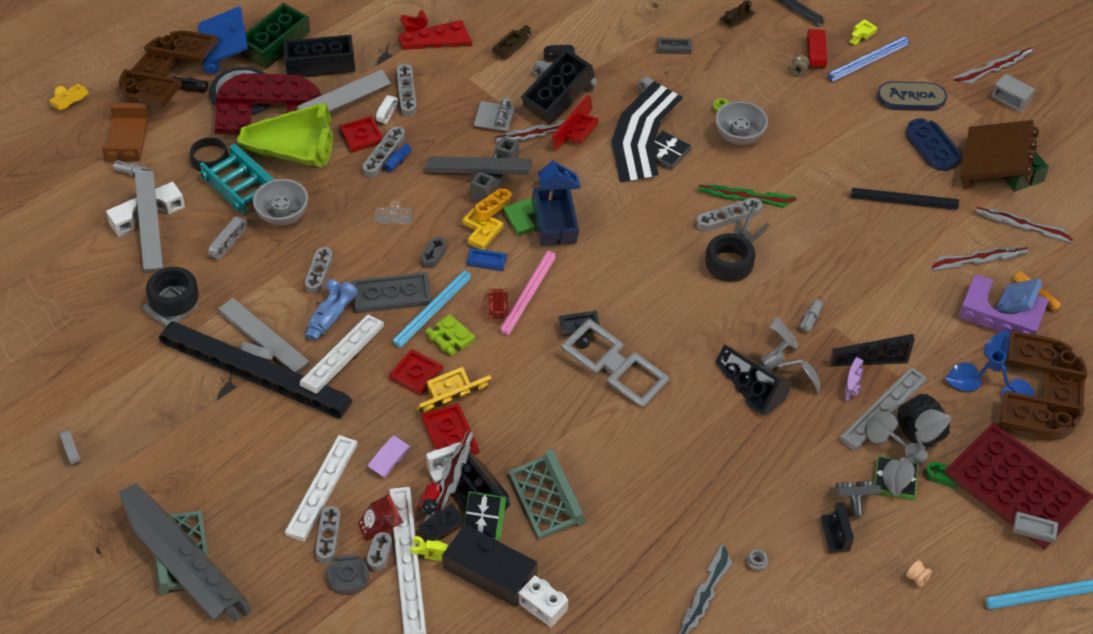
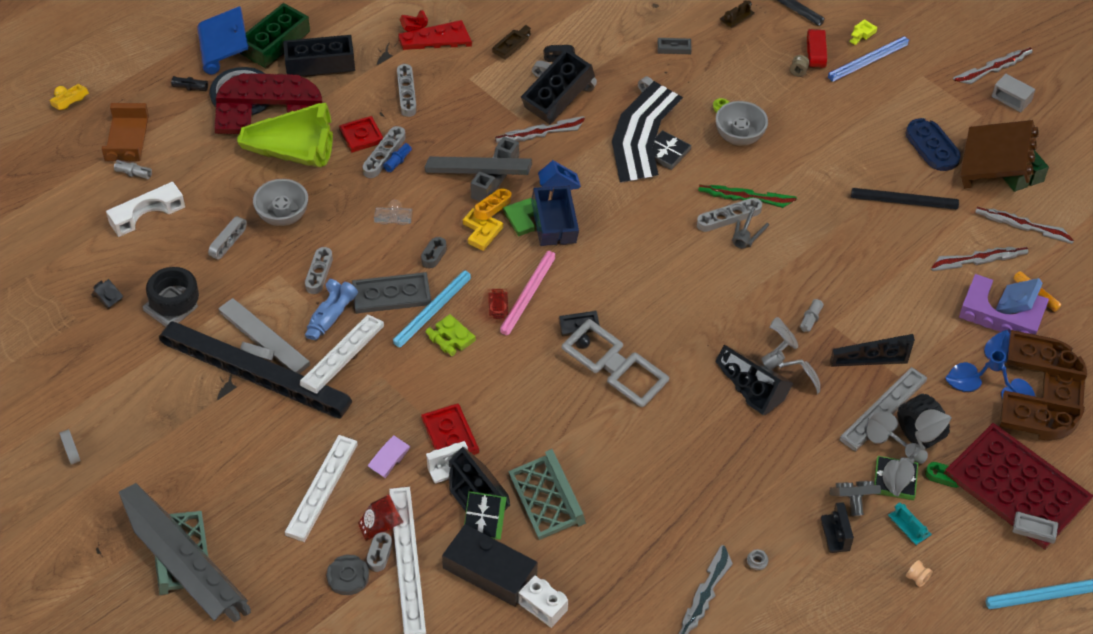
reddish brown plate [119,31,219,108] -> none
light grey tile [135,171,163,273] -> none
black tyre [190,137,229,172] -> none
teal fence [200,143,275,216] -> none
light grey tile [296,69,391,112] -> none
light grey beam [316,506,341,564] -> none
white beam [376,95,398,124] -> none
red tile [389,349,444,396] -> none
neon yellow plate [410,536,448,562] -> none
yellow bracket [416,367,492,412] -> none
red cone [417,482,445,512] -> none
black plate [417,498,464,541] -> none
light grey sword [424,431,474,522] -> none
blue tile [467,248,507,272] -> none
light grey hinge [474,97,515,131] -> none
red bracket [551,95,599,151] -> none
black tyre [705,233,755,282] -> none
lavender slope [845,357,864,402] -> none
tile [877,81,947,111] -> none
none -> black bracket [91,279,124,309]
none -> teal hinge [888,502,932,545]

